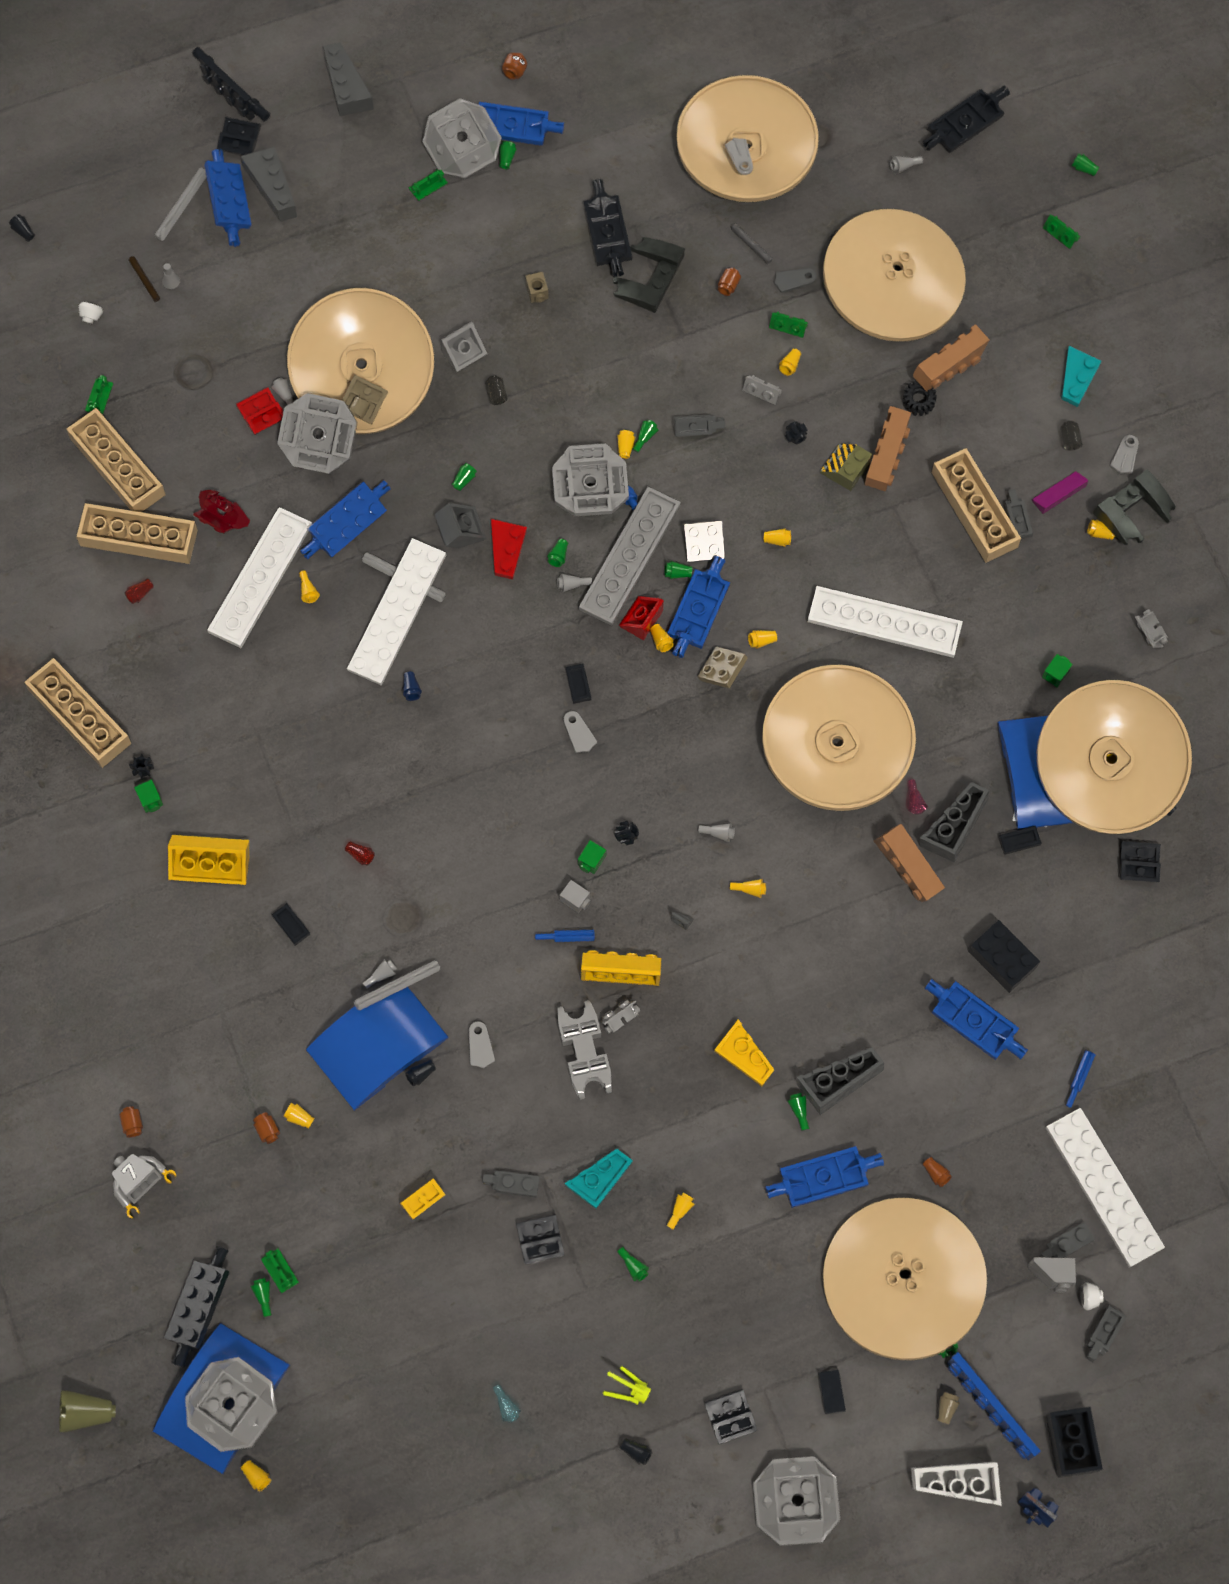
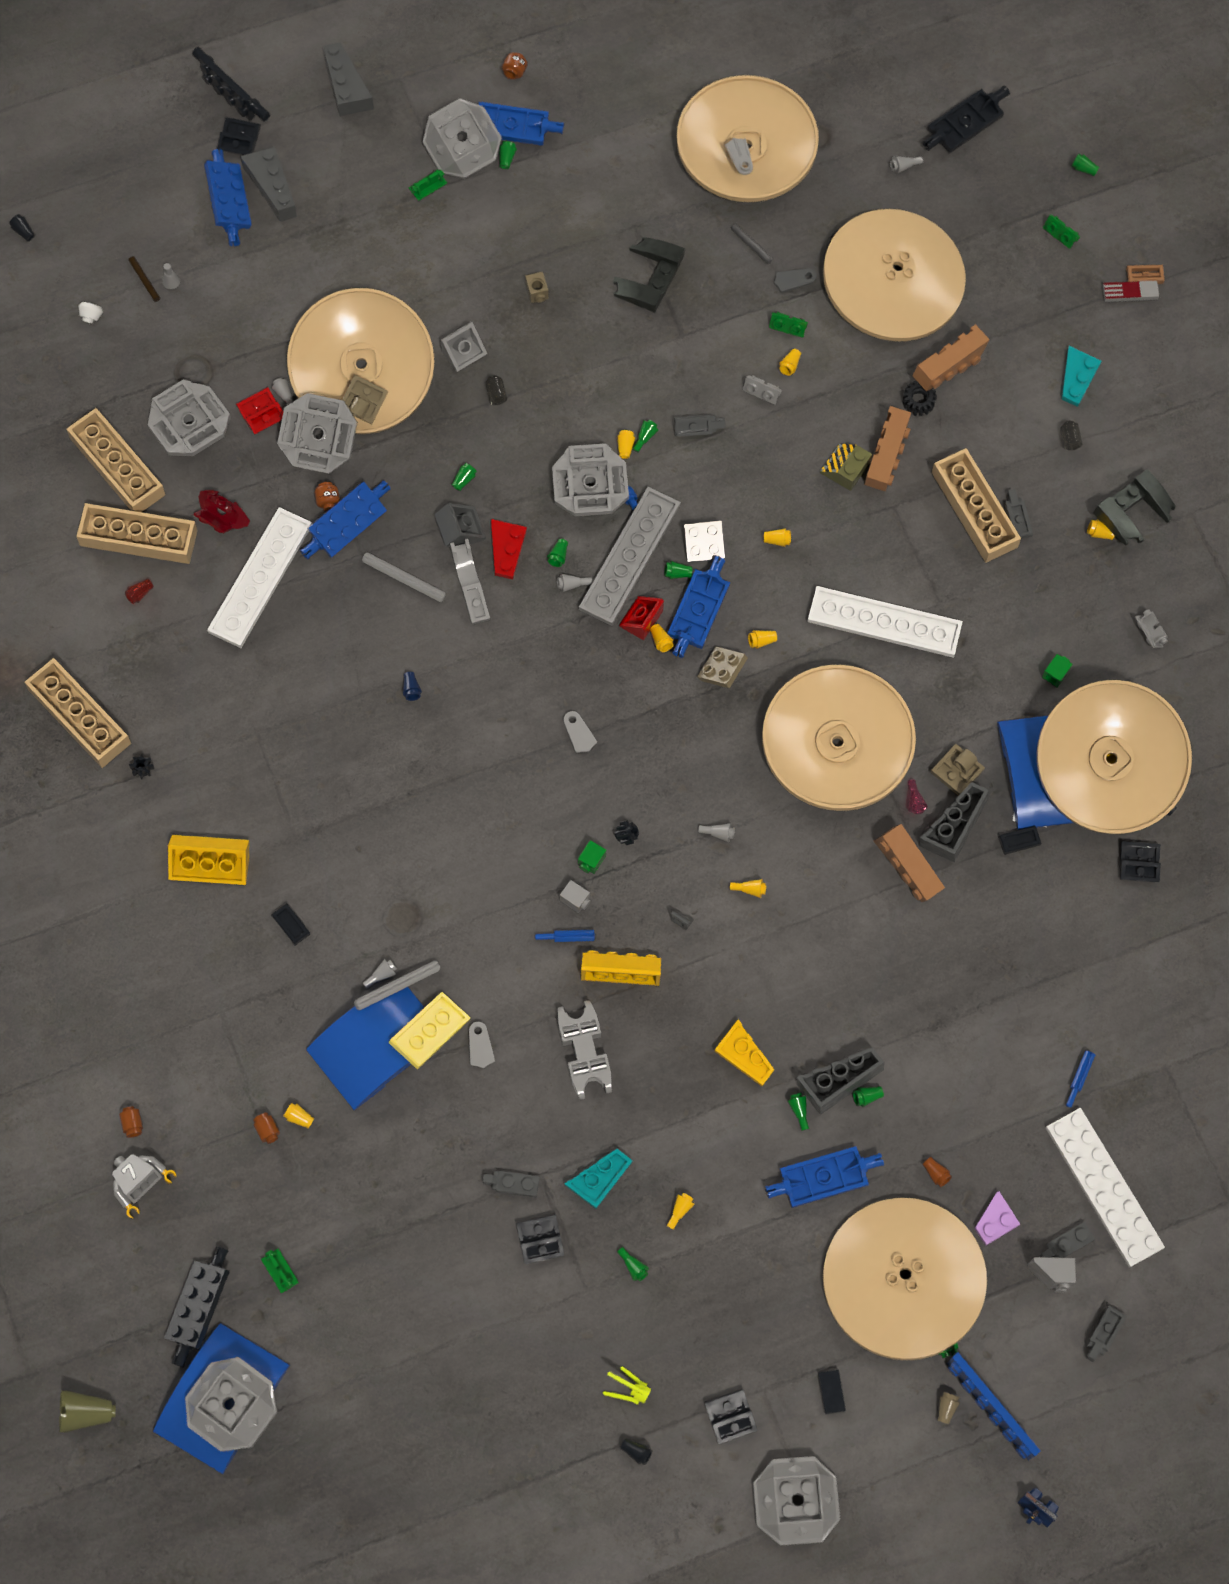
green hinge [85,375,114,415] -> none
green brick [134,779,163,813] -> none
light grey axle [155,168,207,241] -> none
yellow cone [241,1460,271,1491] -> none
green cone [250,1278,272,1317] -> none
yellow cone [299,571,320,603] -> none
clear red cone [345,841,375,866] -> none
white plate [347,538,446,686] -> none
yellow hinge [399,1179,445,1219] -> none
black cone [405,1060,436,1086] -> none
clear light blue cone [493,1385,521,1423] -> none
black tile [565,663,592,704] -> none
black plate [583,179,632,277] -> none
light grey hinge [599,999,640,1034] -> none
dark orange brick [718,268,741,296] -> none
black gear [785,421,808,444] -> none
white wedge [911,1462,1001,1505] -> none
blue plate [925,979,1028,1060] -> none
black brick [968,920,1040,993] -> none
magenta slope [1032,471,1089,514] -> none
black brick [1046,1407,1103,1478] -> none
white cone [1080,1282,1103,1311] -> none
light grey piece [1110,435,1139,474] -> none
none -> light grey piece [148,379,231,456]
none -> dark orange head [314,482,340,511]
none -> light yellow tile [389,992,470,1070]
none -> light grey piece [450,539,490,624]
none -> green cone [853,1086,884,1107]
none -> dark tan plate [931,744,985,796]
none -> lavender wing [975,1191,1020,1246]
none -> tile [1103,281,1159,302]
none -> medium nougat tile [1126,265,1165,284]

